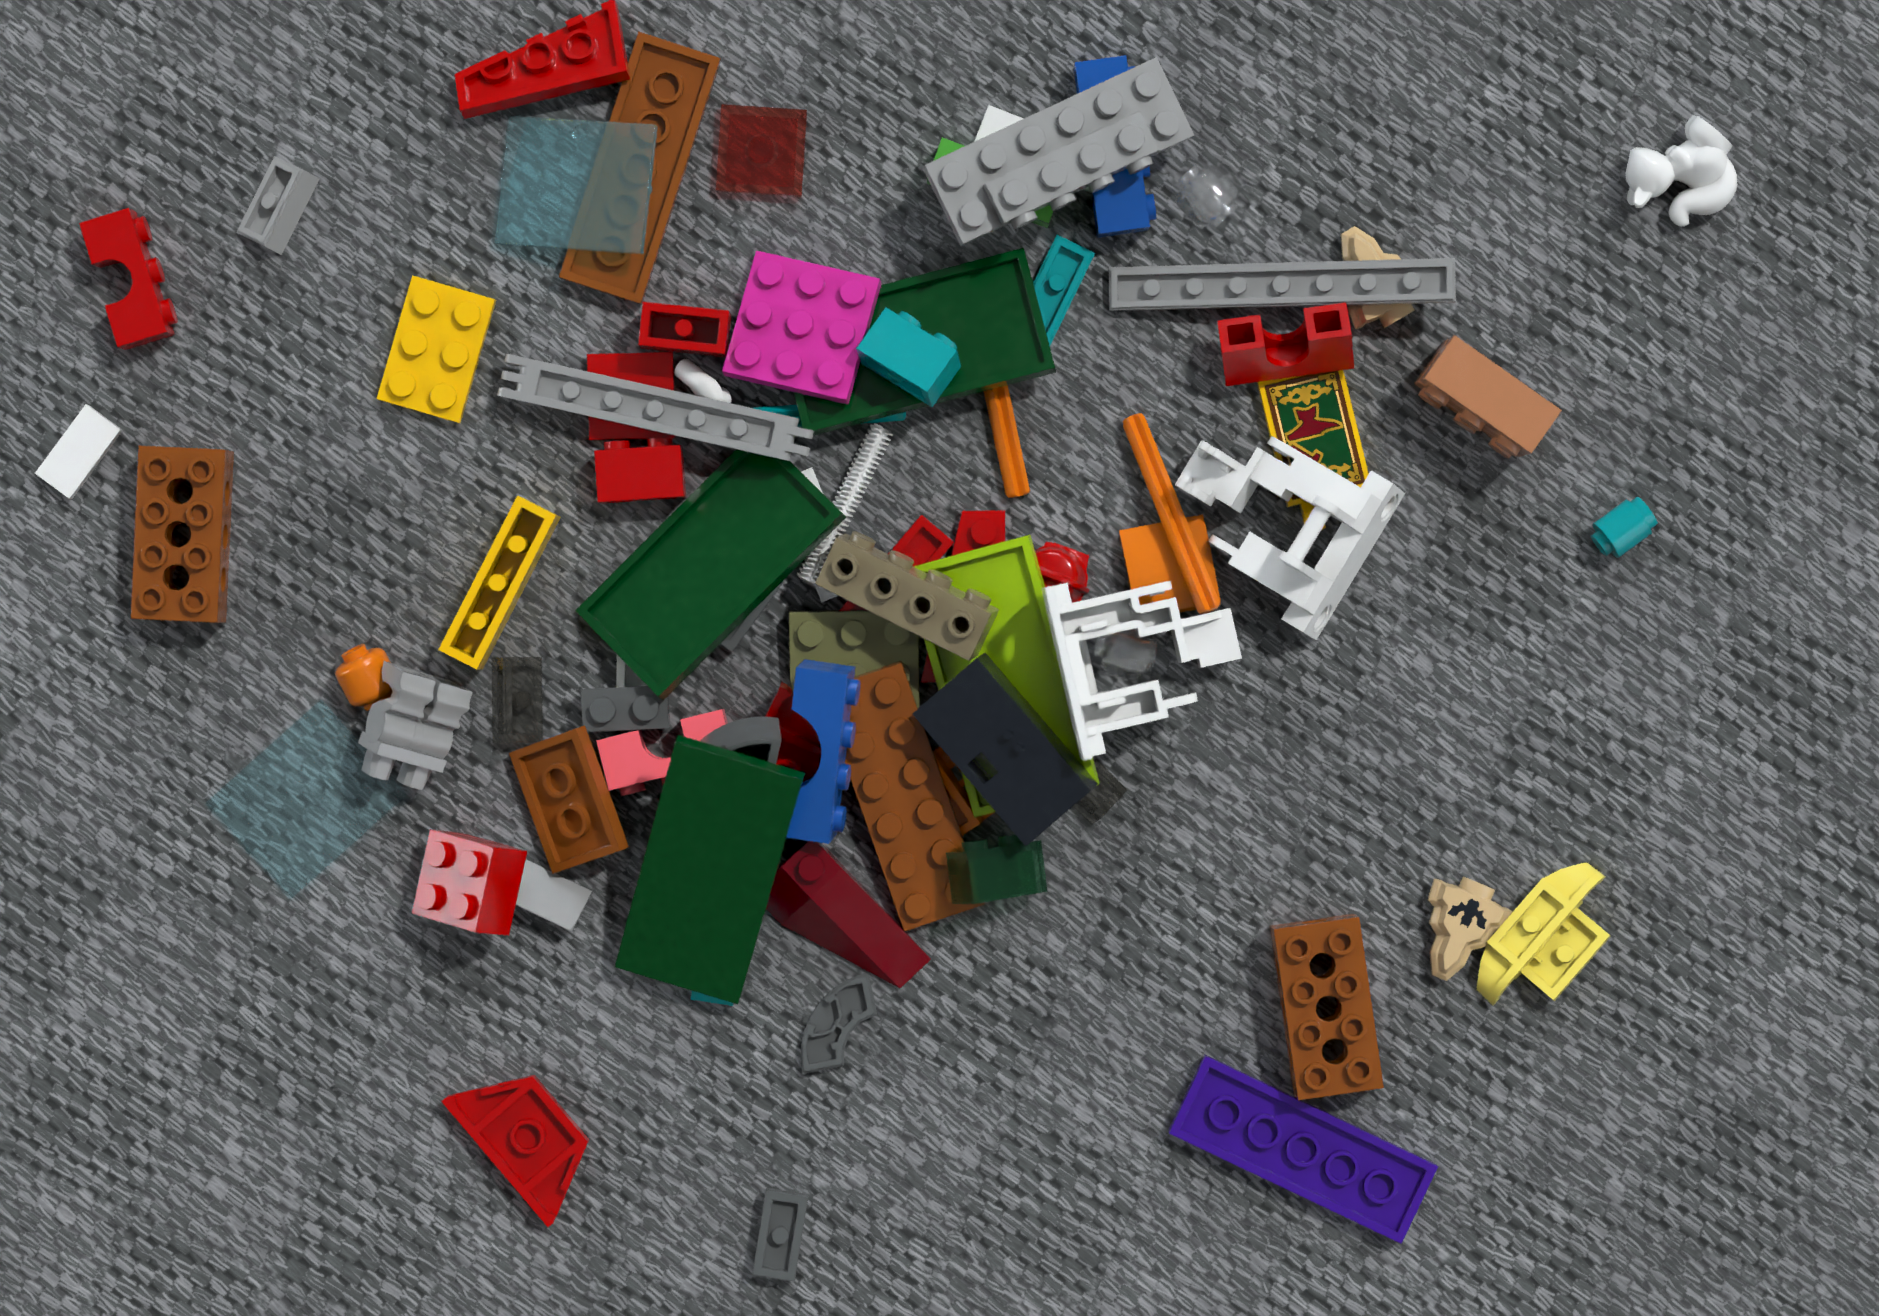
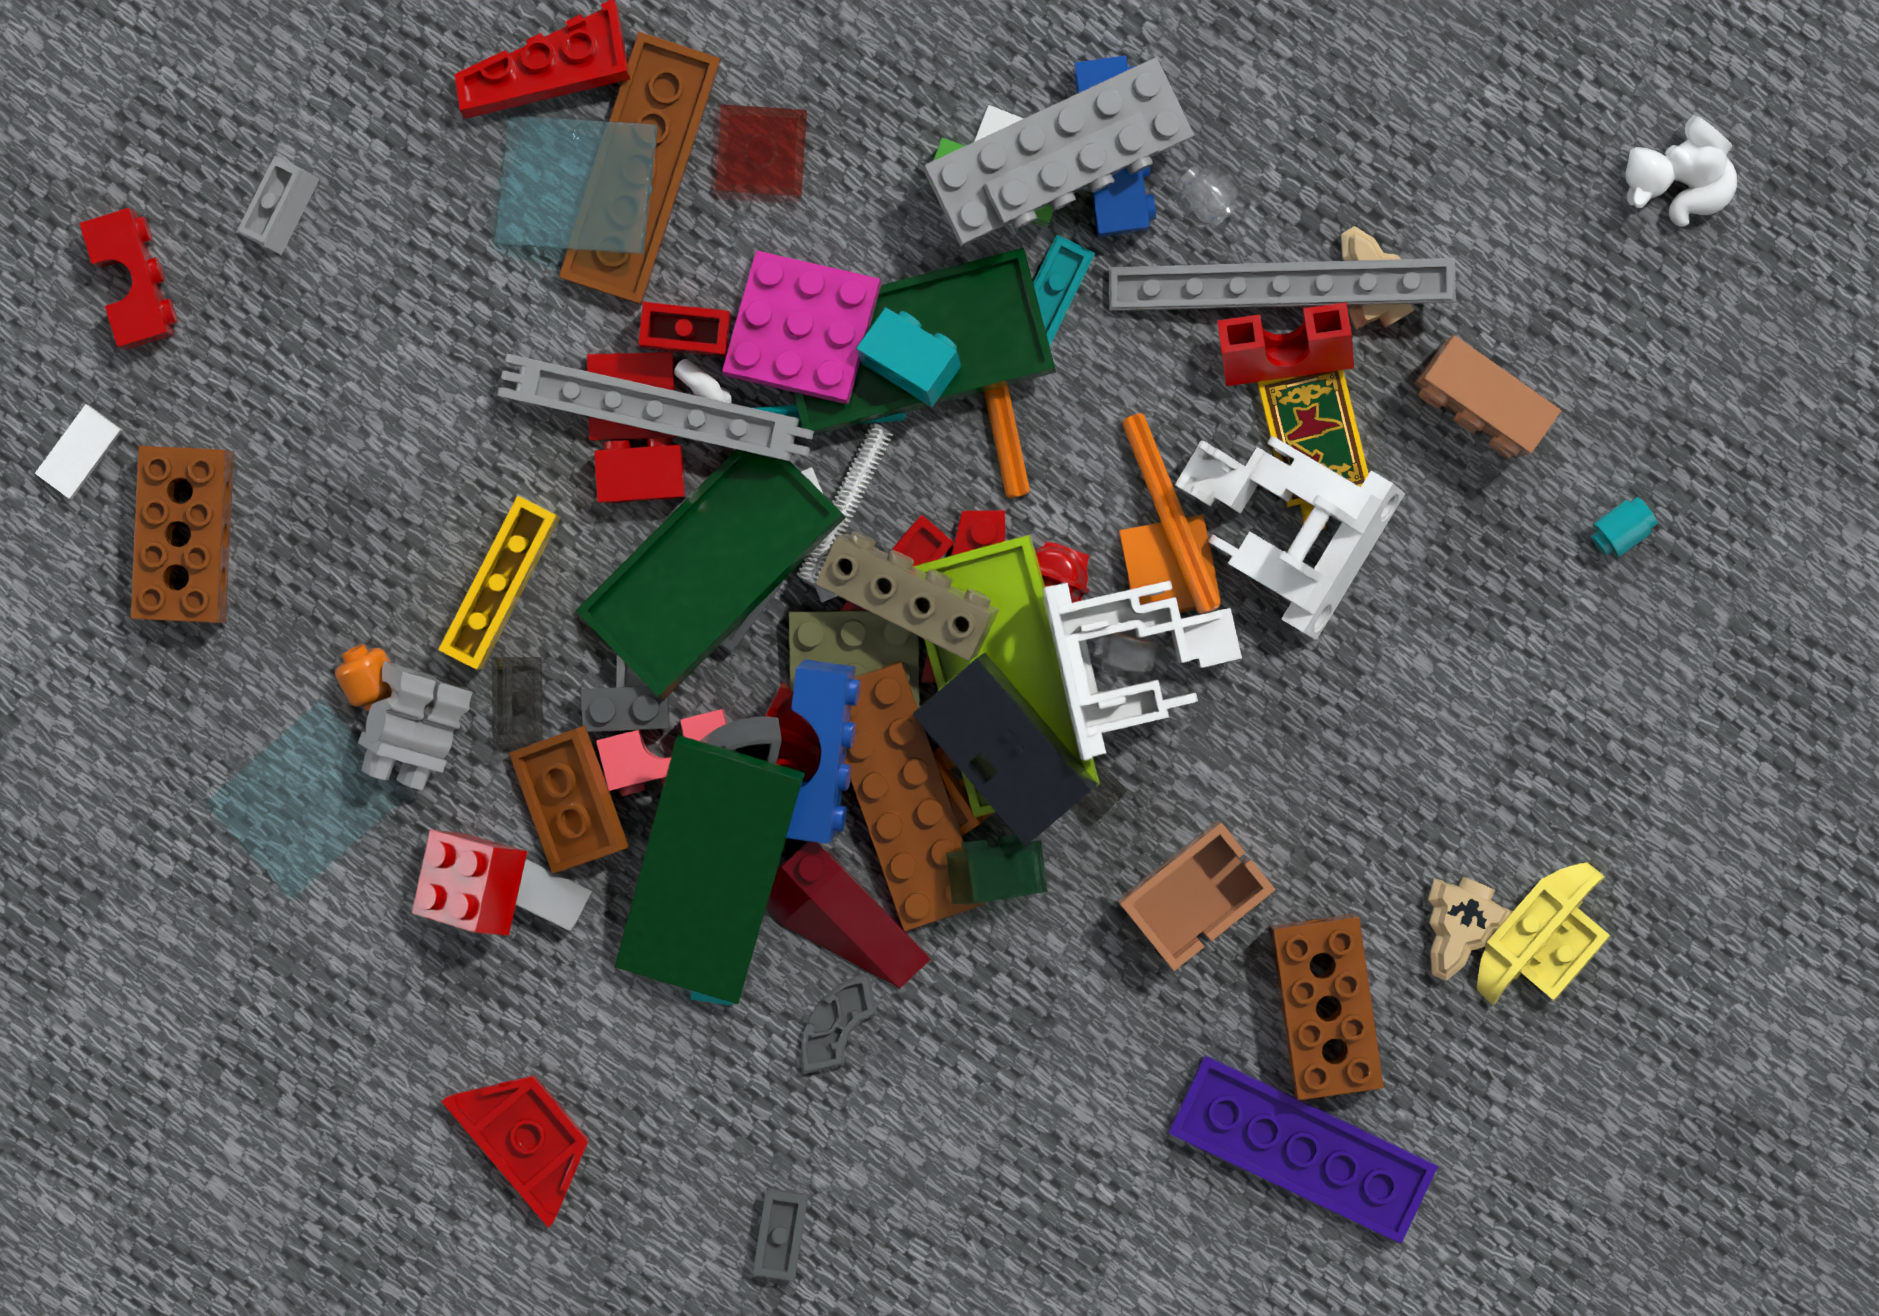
yellow plate [377,275,496,424] -> none
none -> nougat piece [1118,820,1275,971]

